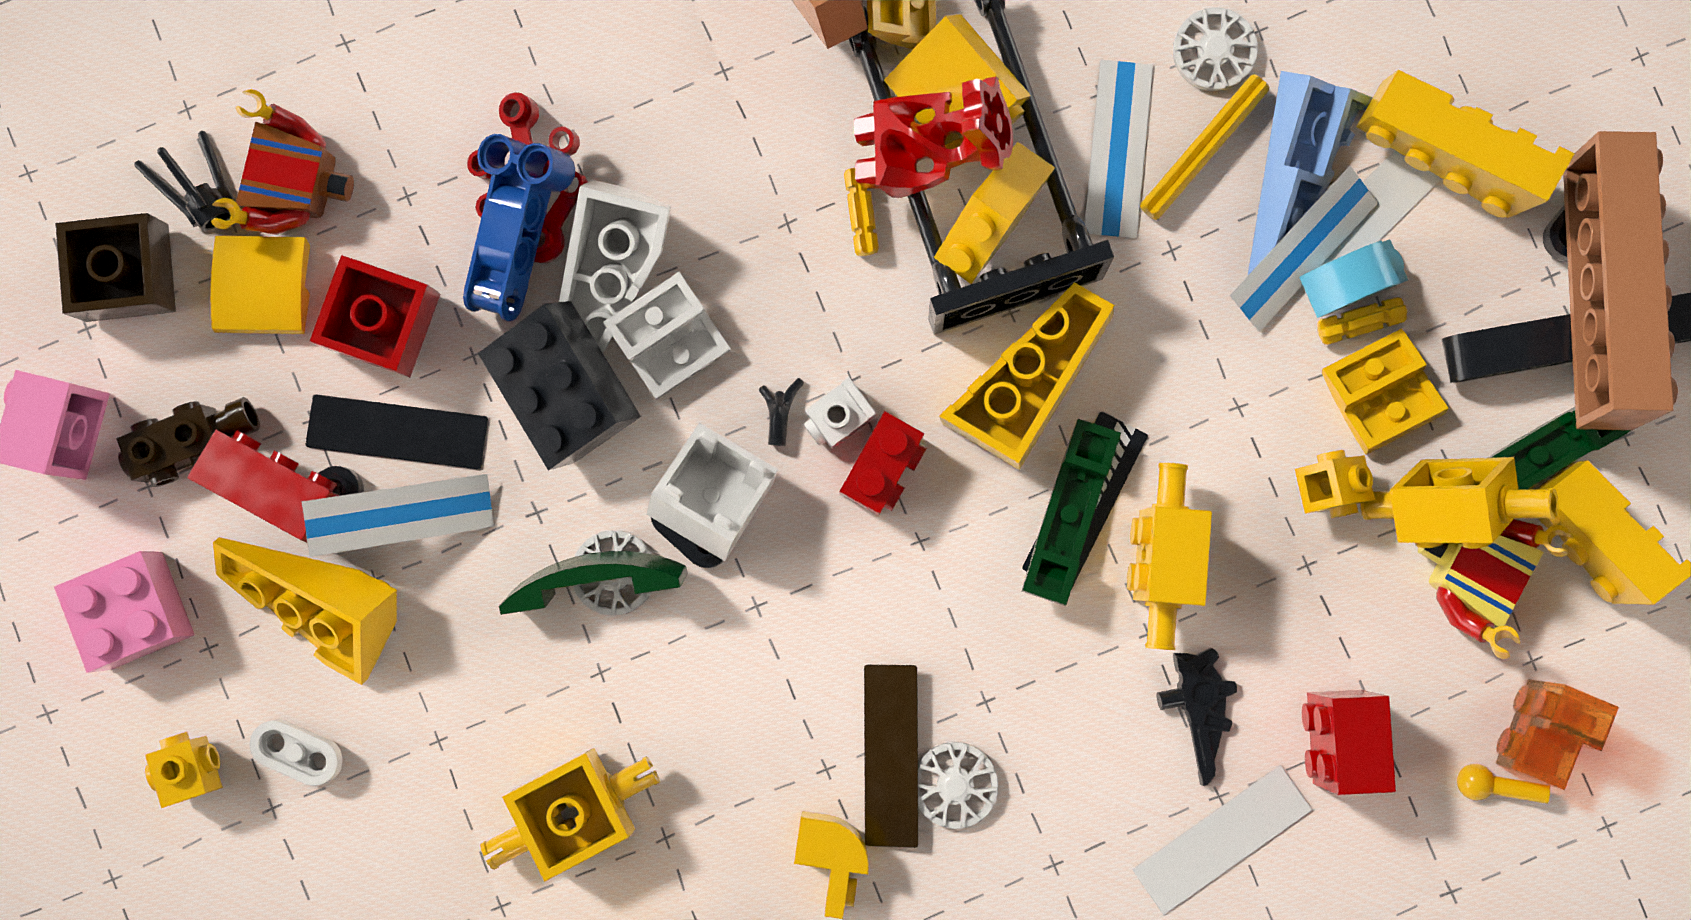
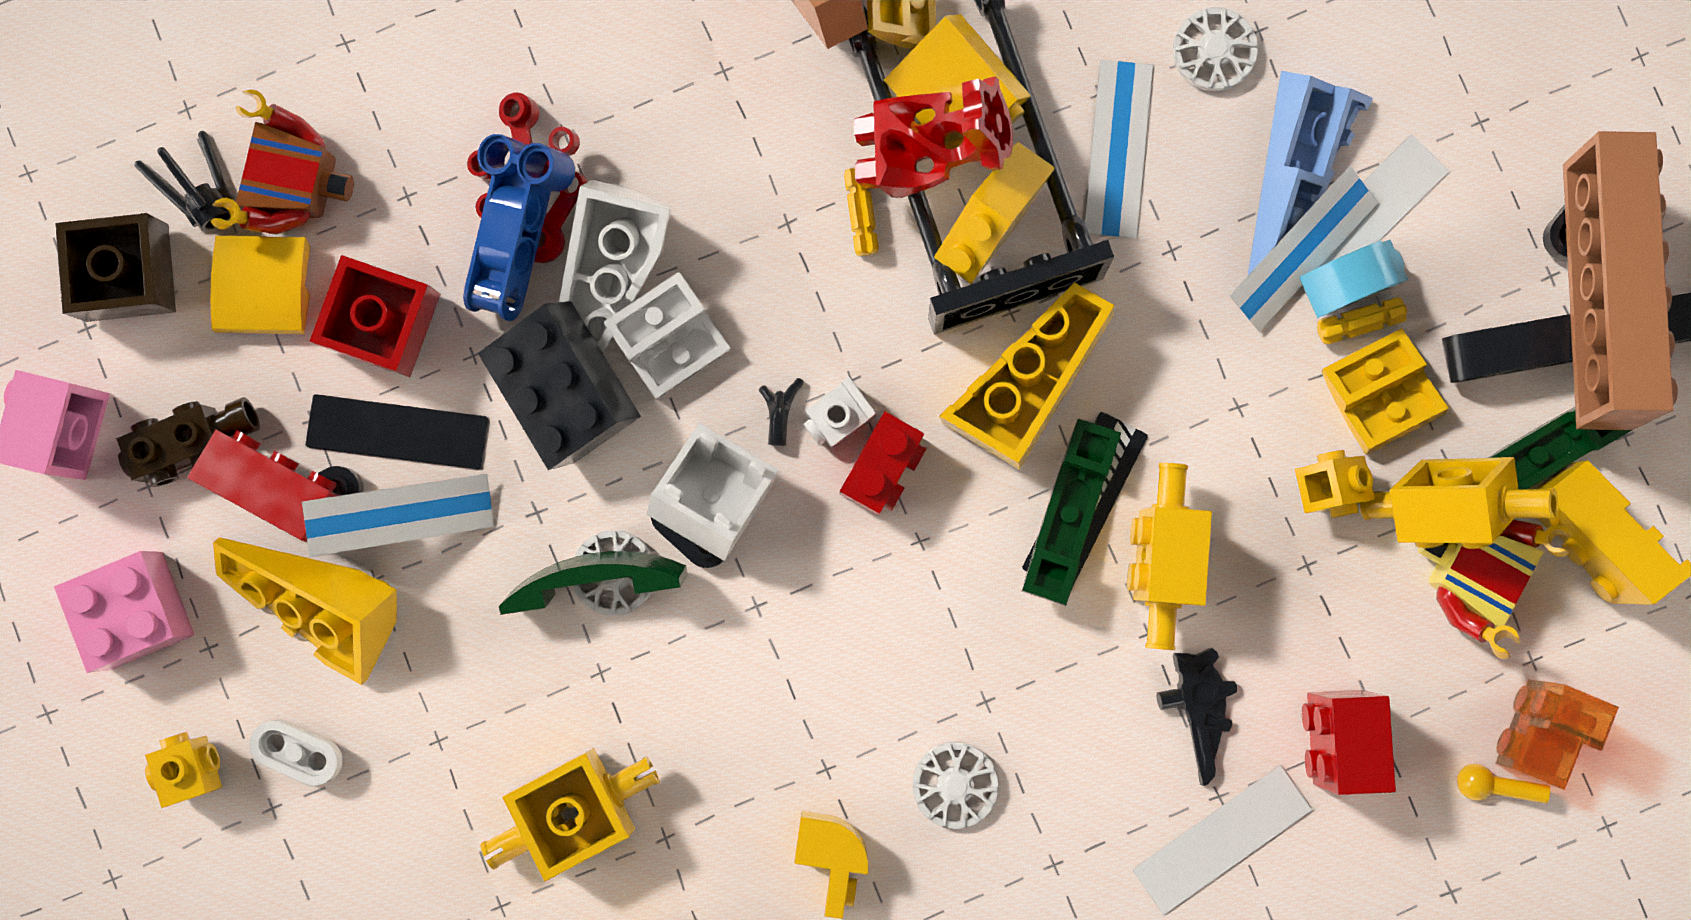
dark brown sticker [864,664,918,848] -> none
yellow axle [1140,74,1270,220] -> none
yellow wedge [1356,70,1575,218] -> none

